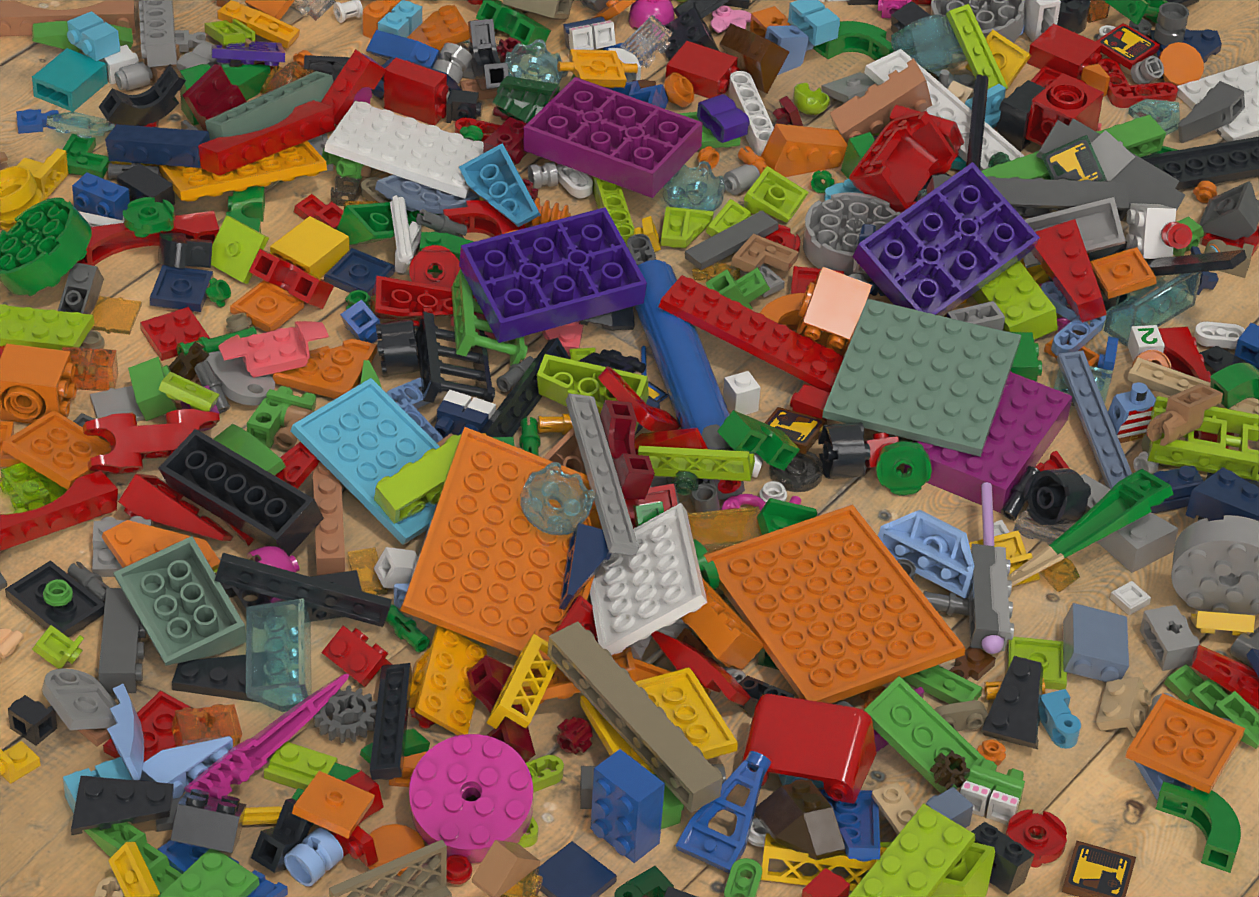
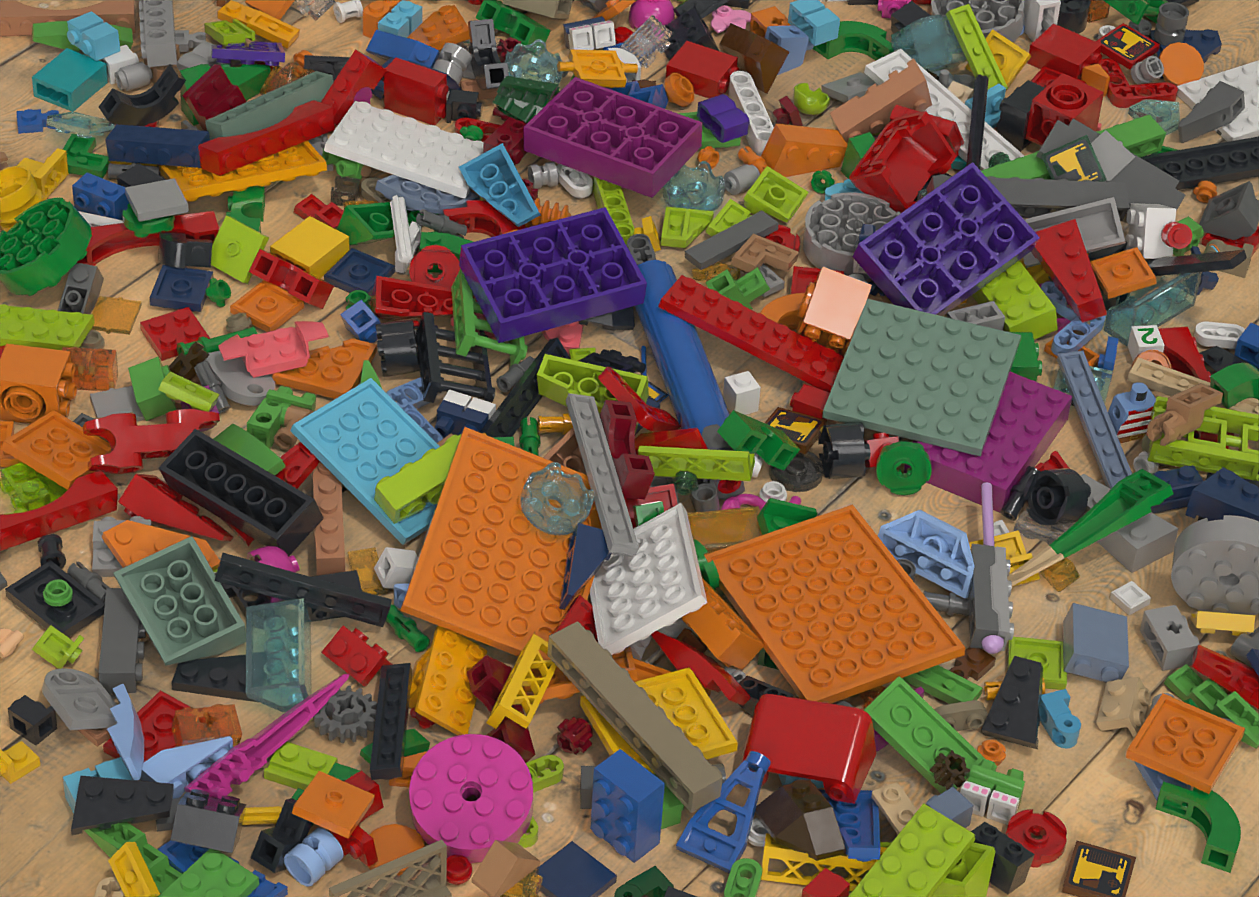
none -> black bush [37,534,66,569]
none -> light grey tile [125,178,189,221]
none -> red plate [614,26,634,44]

